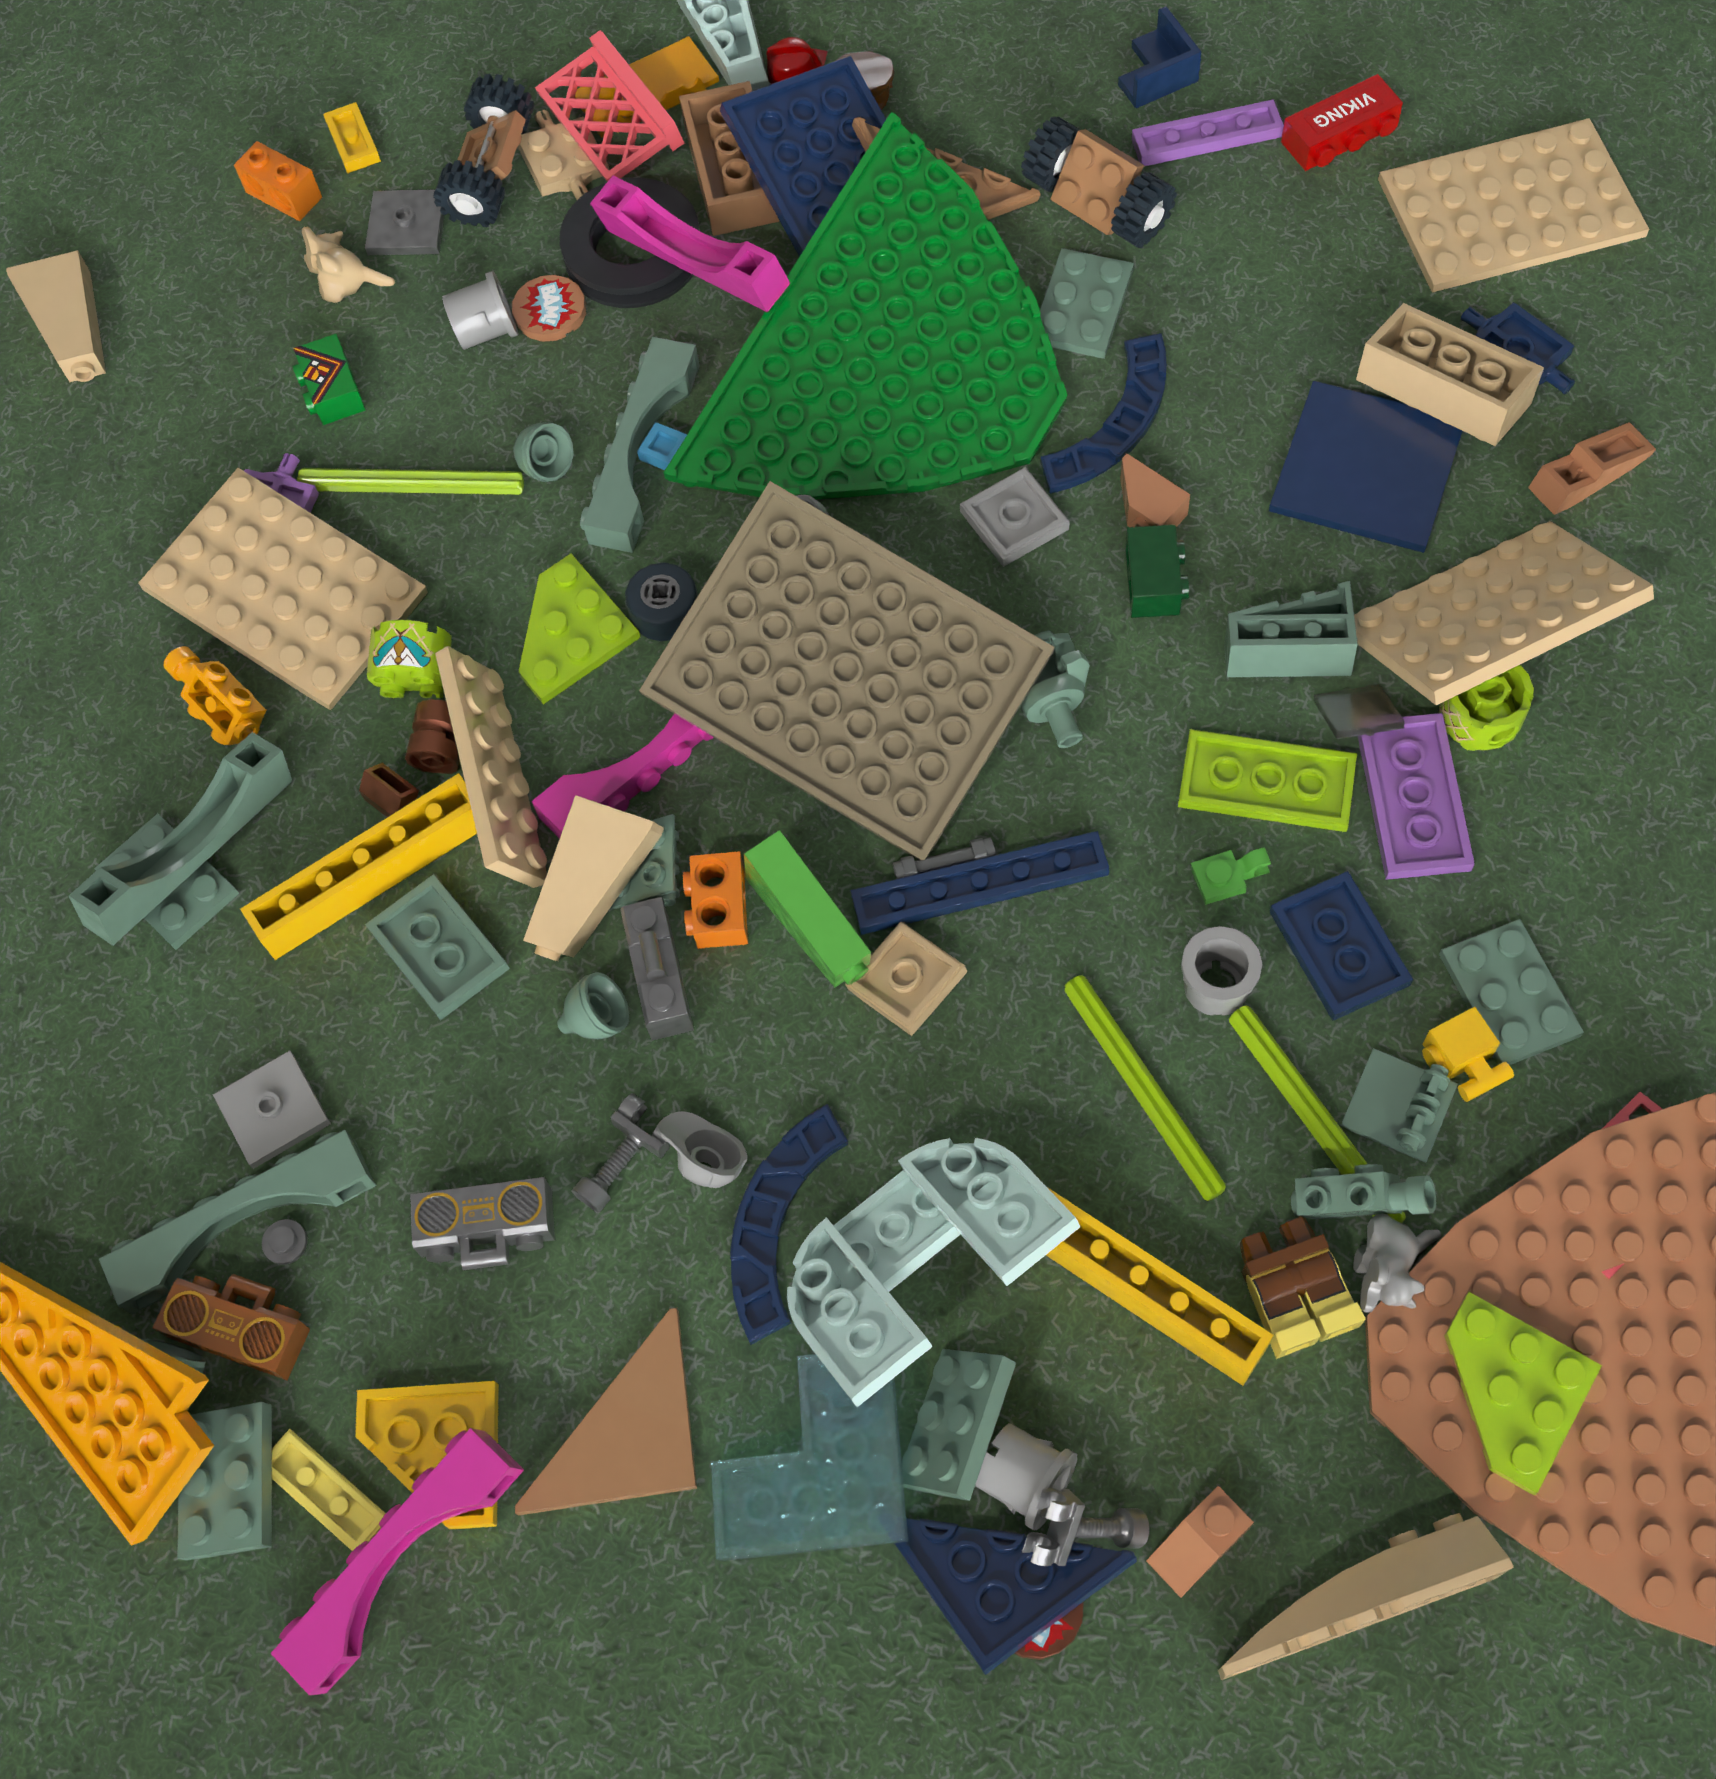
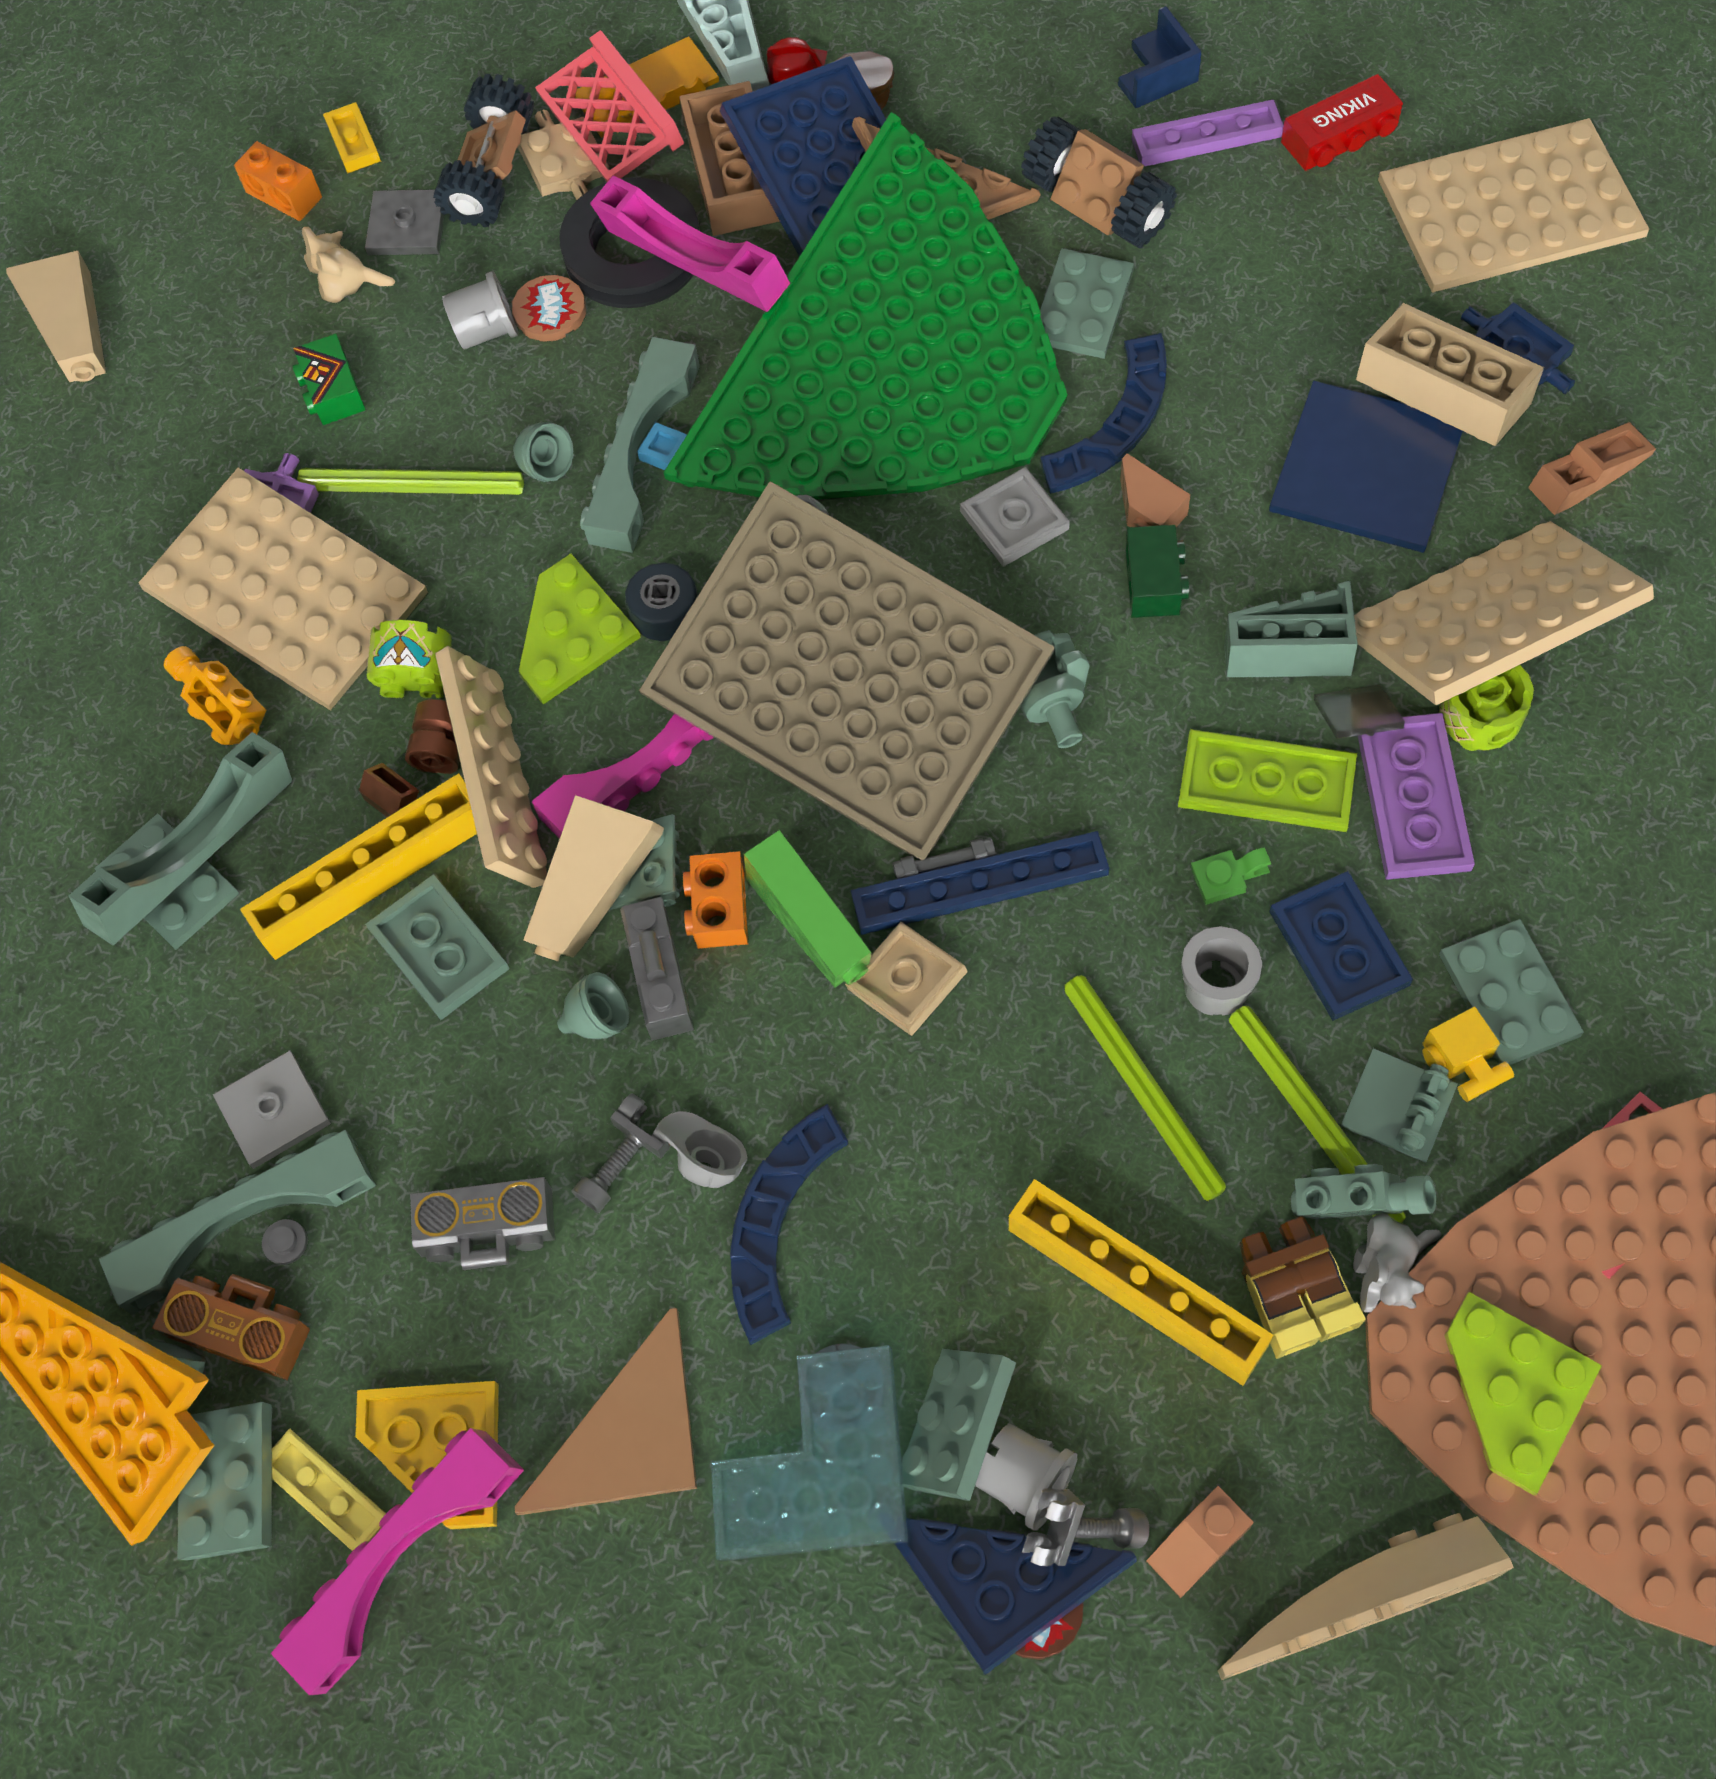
light aqua plate [787,1138,1080,1407] -> none

